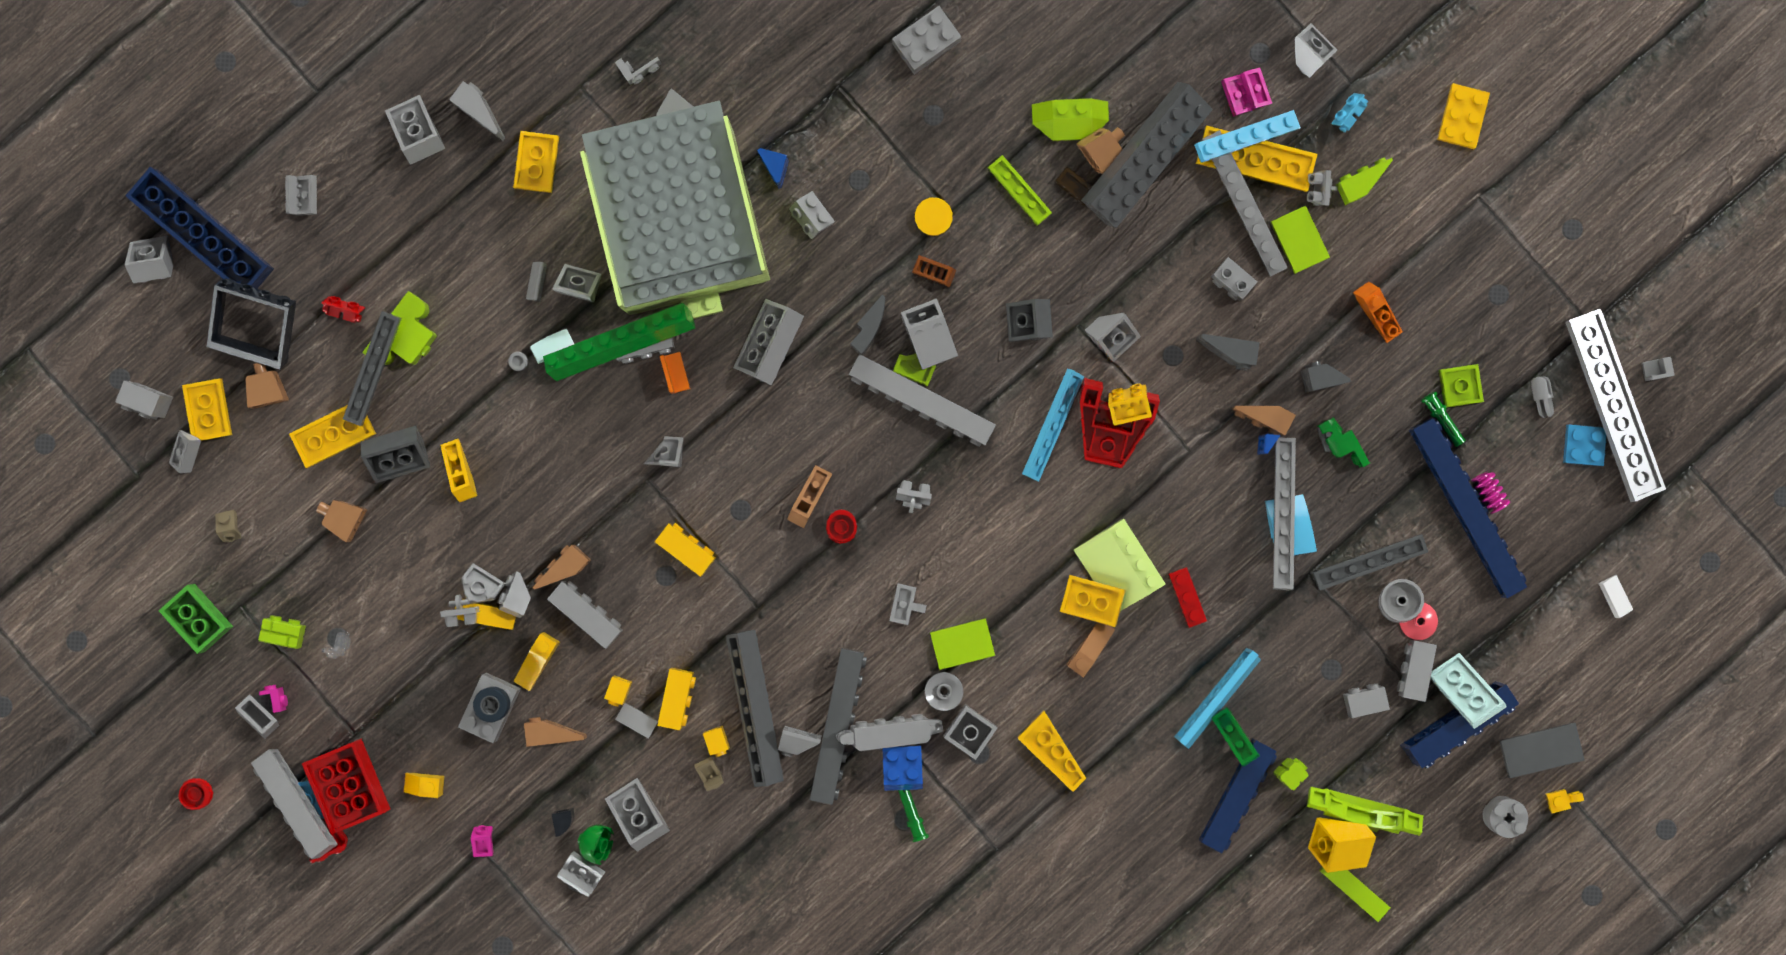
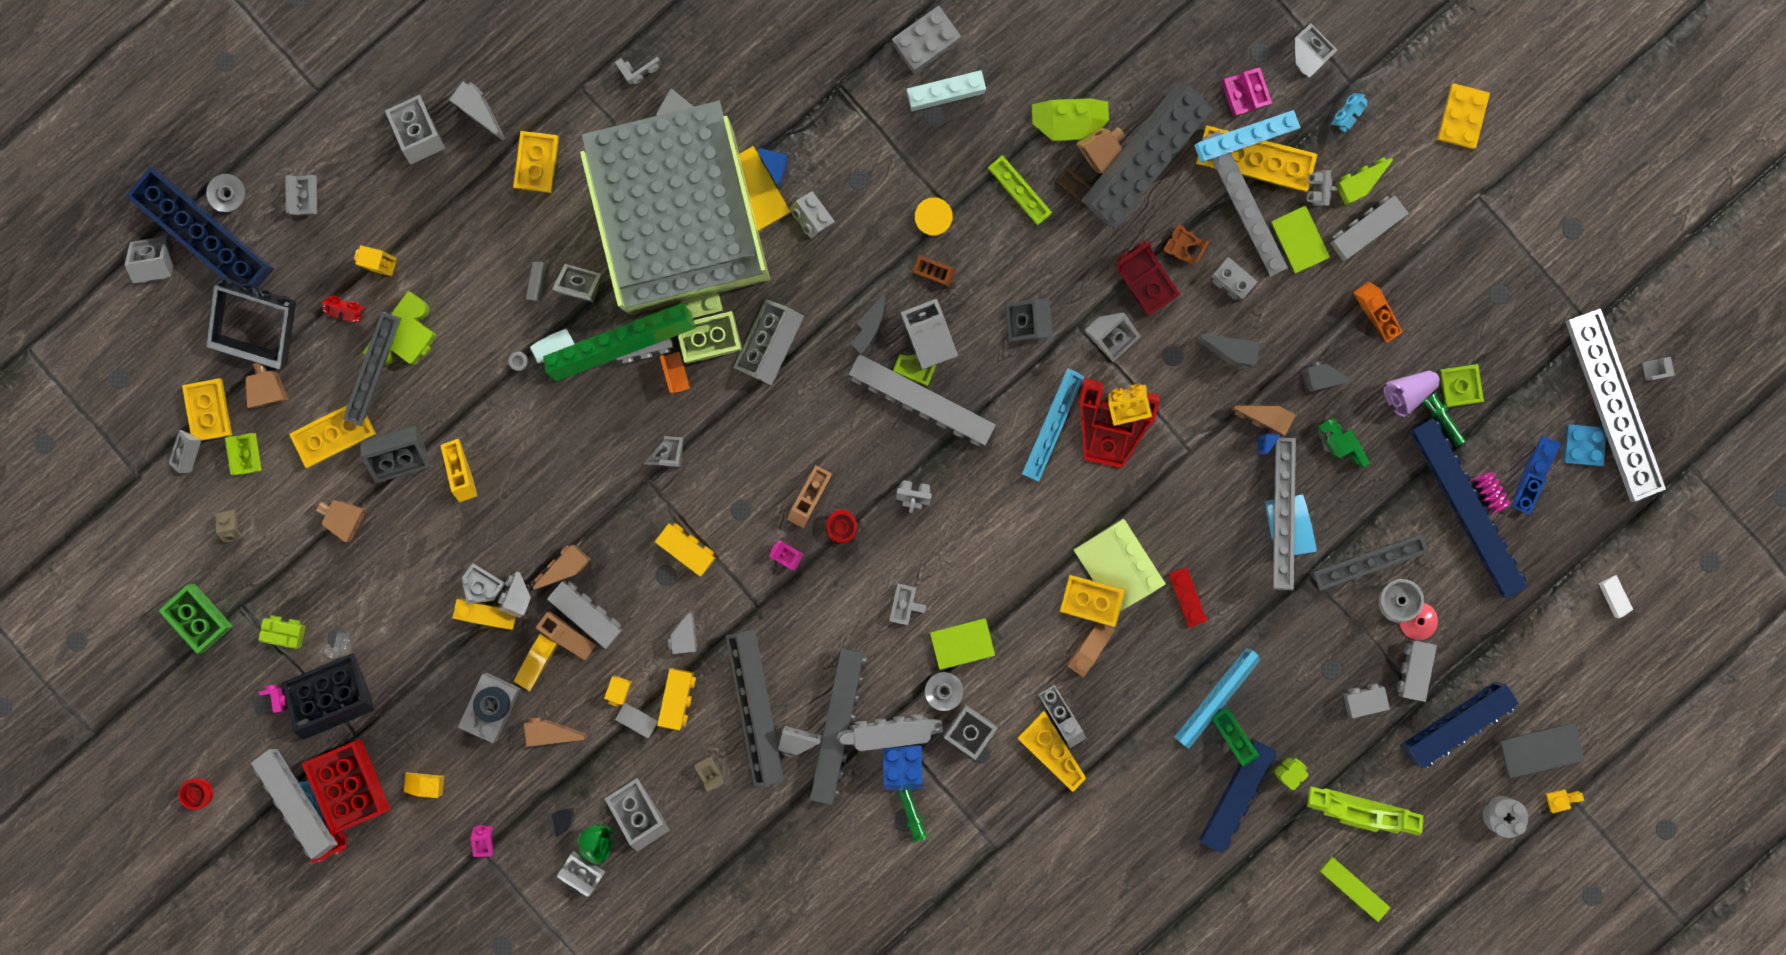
light grey brick [115,380,173,420] -> none
light grey brick [235,694,279,739] -> none
light grey hips [440,594,480,627] -> none
yellow brick [703,726,730,757] -> none
yellow slope [1308,817,1376,873] -> none
light aqua tile [1430,653,1507,729] -> none
light grey arm [1531,376,1554,418] -> none
none -> light grey dish [206,174,245,212]
none -> lime bracket [225,433,262,475]
none -> black slope [282,653,374,740]
none -> yellow brick [354,245,397,277]
none -> medium nougat slope [535,611,596,660]
none -> light grey slope [668,612,697,654]
none -> yellowish green brick [678,311,742,364]
none -> yellow tile [739,146,791,231]
none -> dark pink bracket [769,540,804,571]
none -> light aqua brick [907,70,986,112]
none -> light grey slope [1038,685,1086,748]
none -> dark red bracket [1114,240,1181,317]
none -> dark orange piece [1163,224,1209,264]
none -> light grey brick [1330,195,1409,261]
none -> lavender cone [1384,370,1440,417]
none -> blue slope [1512,435,1561,515]

